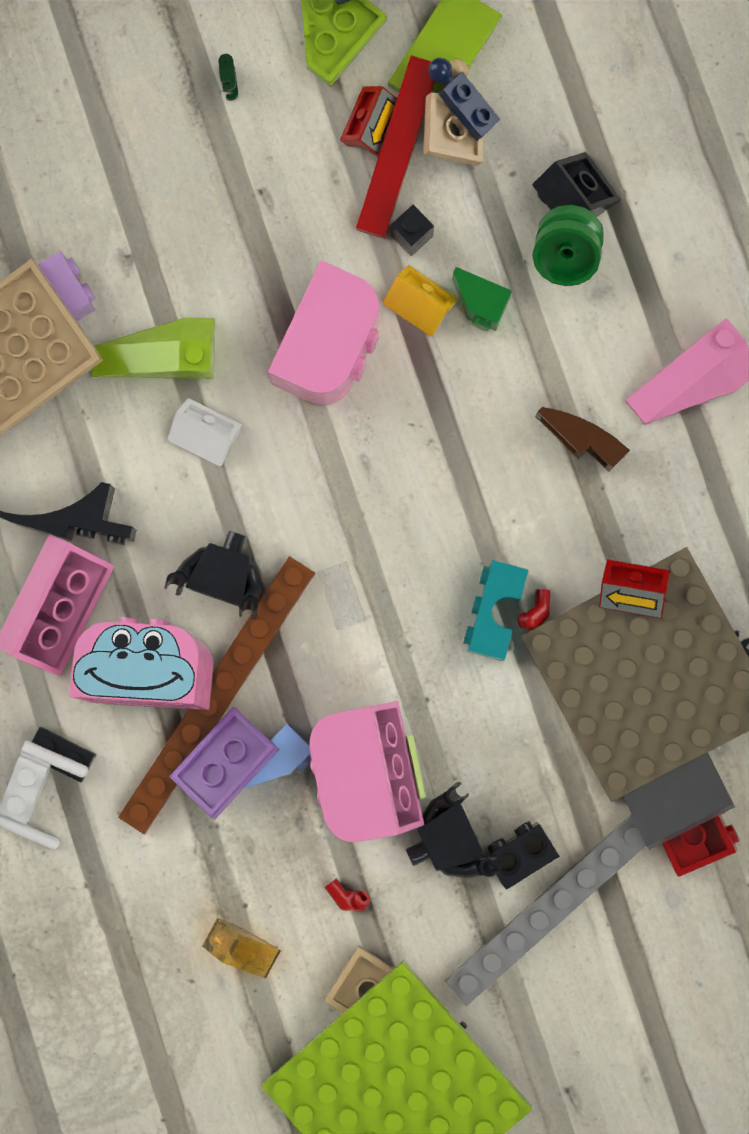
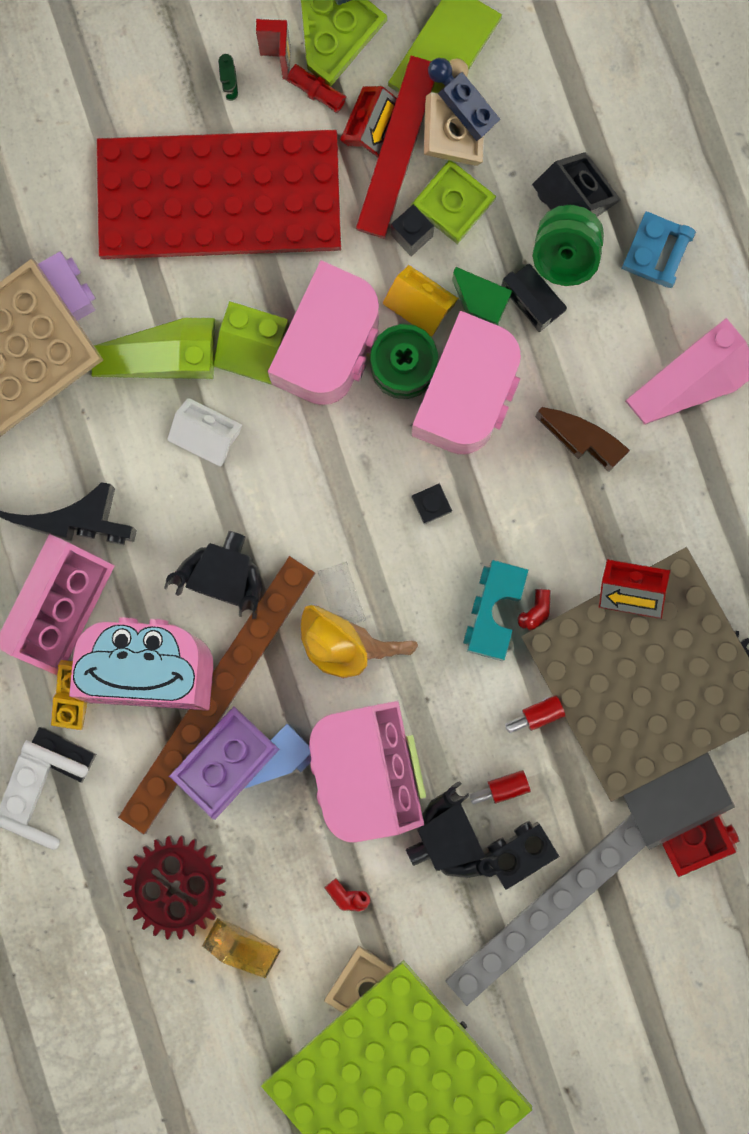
none -> yellow slope [51,660,87,730]
none -> red plate [97,130,341,259]
none -> dark red gear [123,835,227,940]
none -> lime slope [213,301,290,385]
none -> red panel [256,19,291,80]
none -> red pin [286,64,347,113]
none -> yellow hat [301,605,418,678]
none -> green wheel [370,324,438,399]
none -> lime tile [411,160,496,245]
none -> black plate [411,483,452,525]
none -> bright pink brick [412,311,521,454]
none -> red piece [470,770,531,804]
none -> black panel [501,264,567,332]
none -> red piece [505,695,565,733]
none -> dark azure plate [621,211,696,288]

